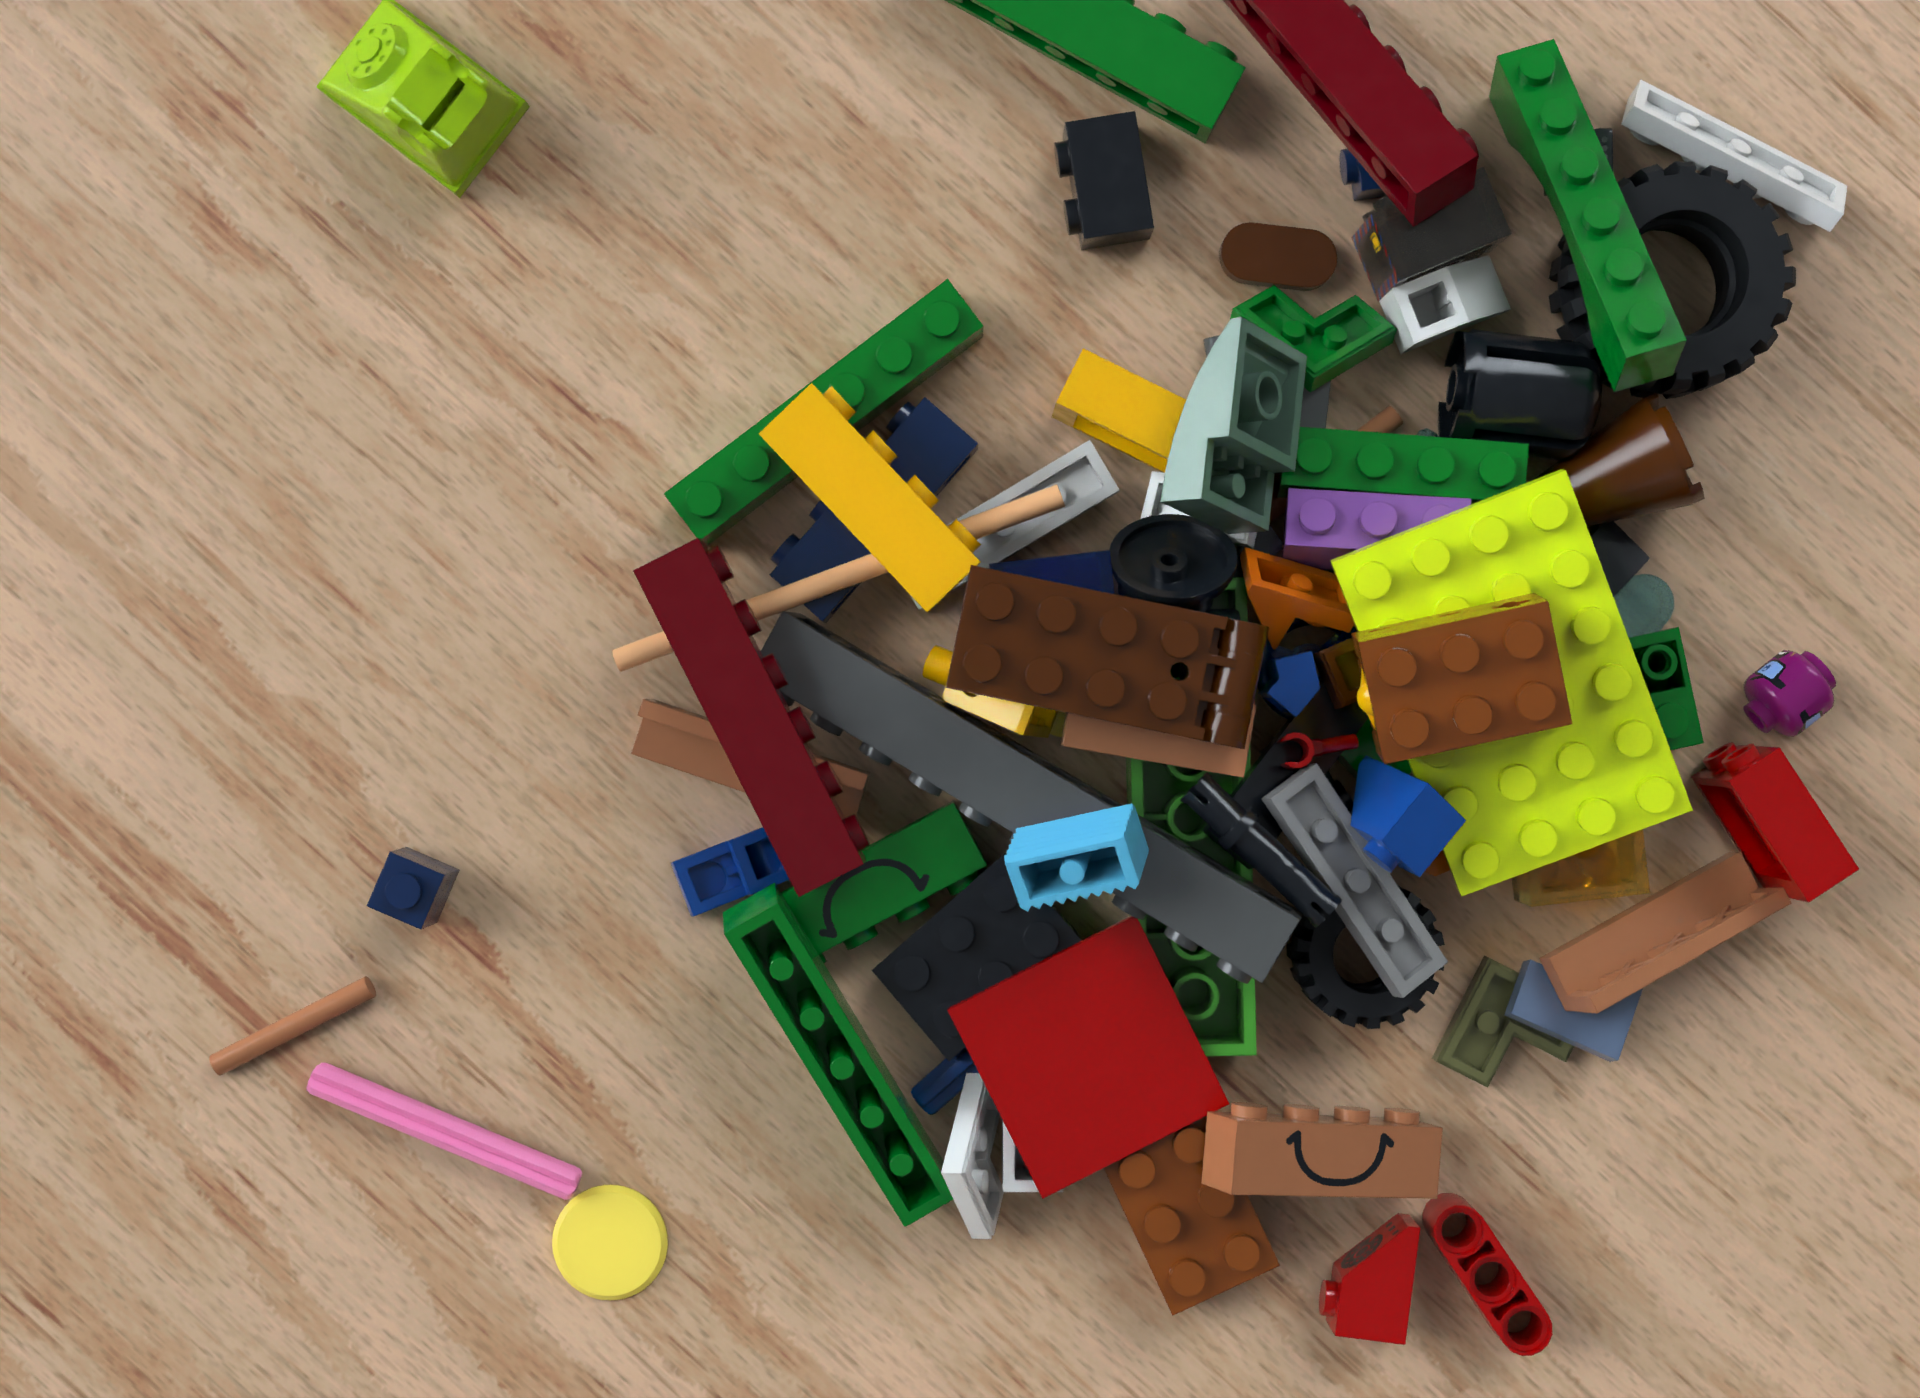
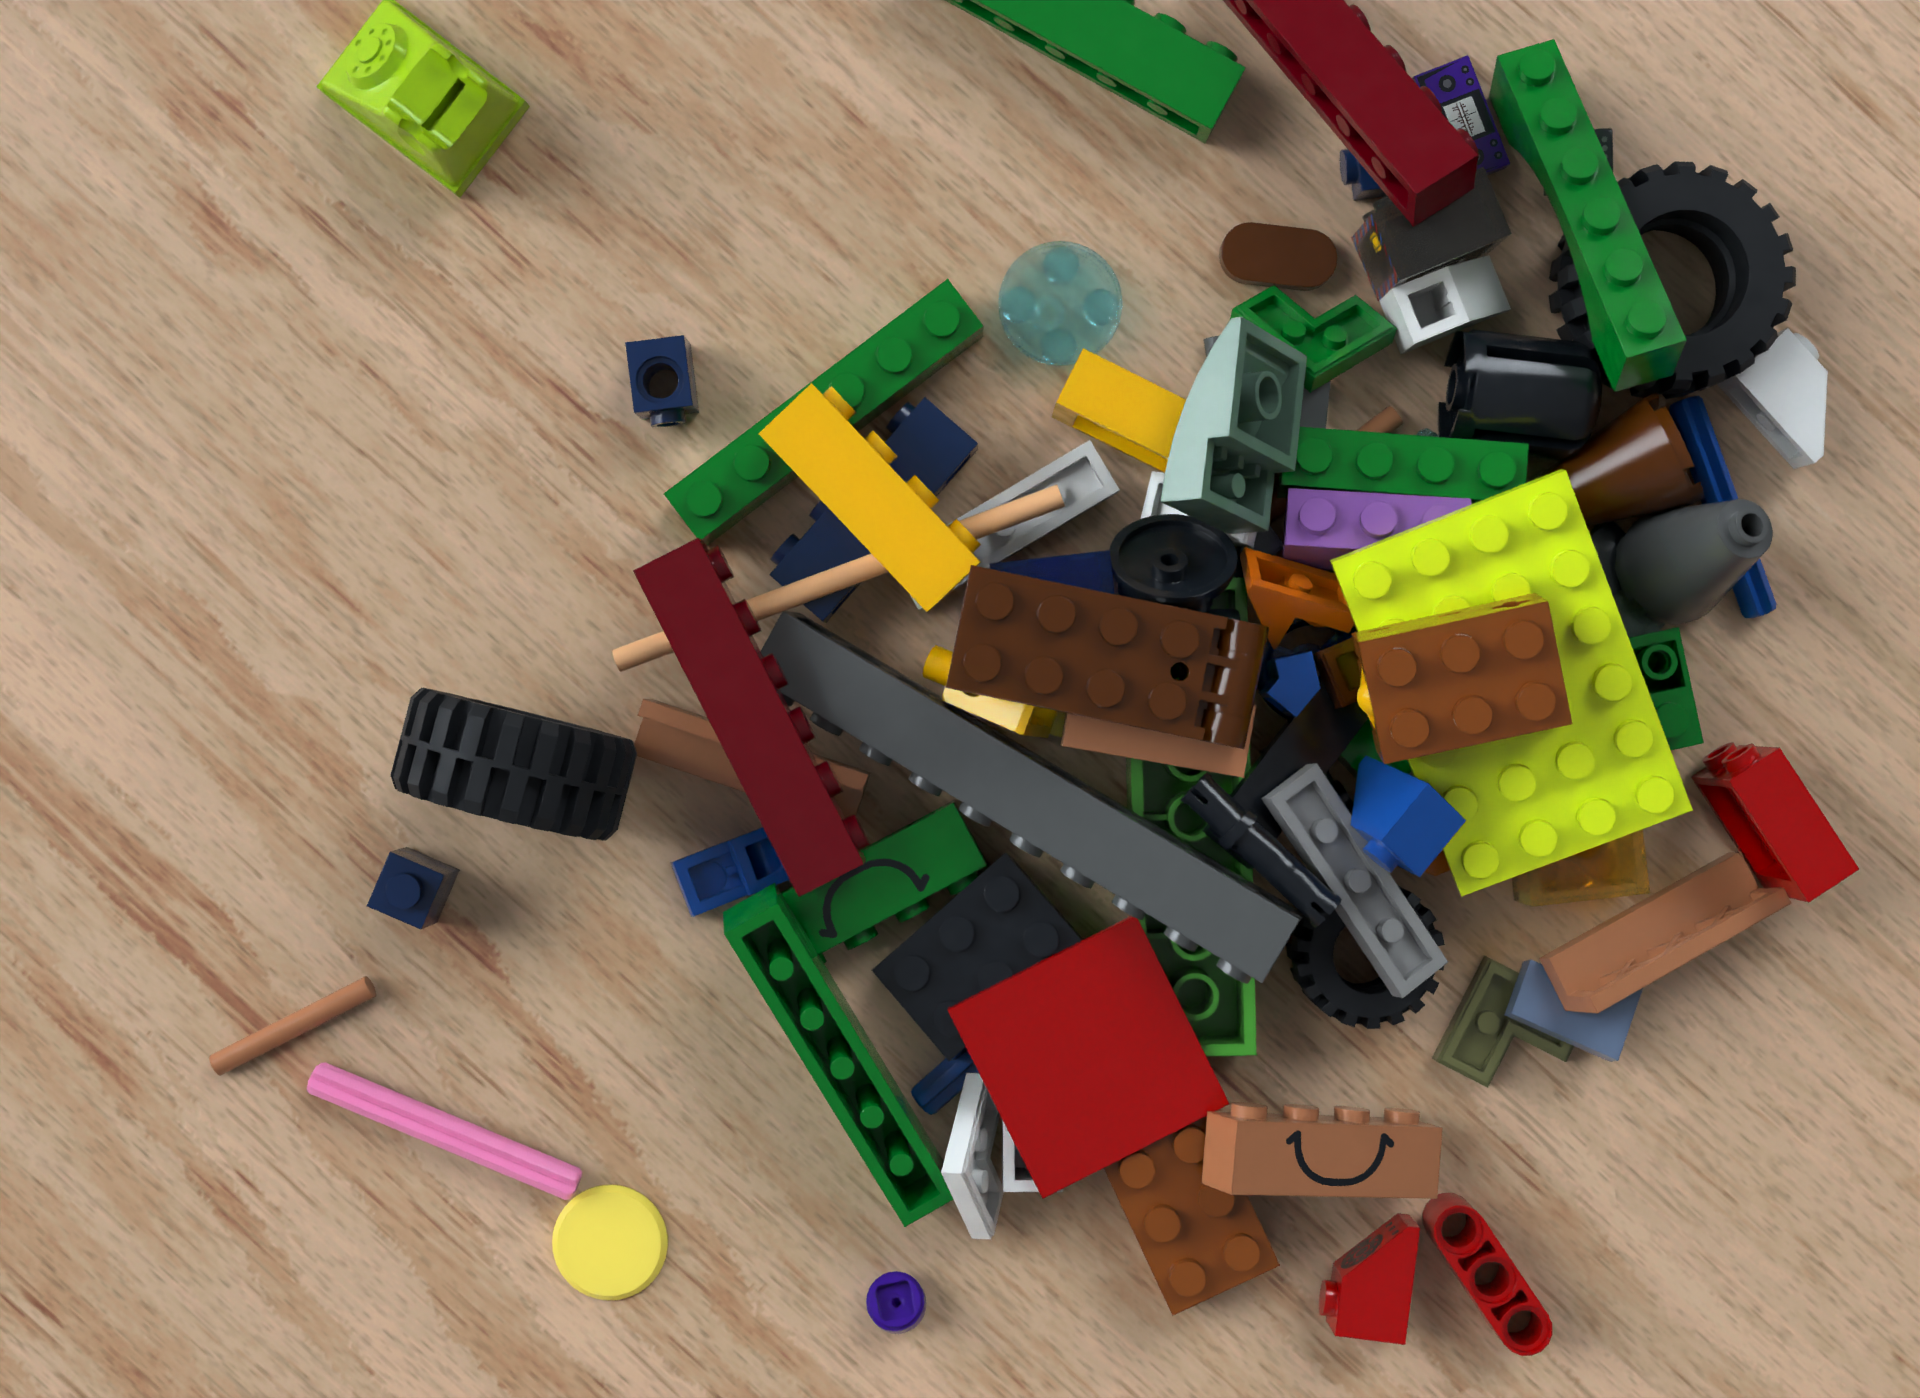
medium azure brick [1004,803,1149,912] -> none
black brick [1054,111,1154,250] -> none
red hand [1277,732,1359,770] -> none
white plate [1621,79,1847,232] -> none
magenta head [1743,650,1836,737] -> none
none -> black tyre [391,687,637,841]
none -> dark blue brick [625,335,699,427]
none -> dark purple tile [866,1271,926,1334]
none -> clear light blue piece [998,241,1122,366]
none -> tile [1412,55,1510,180]
none -> dark grey cone [1615,499,1773,626]
none -> blue axle [1668,396,1777,618]
none -> white slope [1717,328,1828,469]

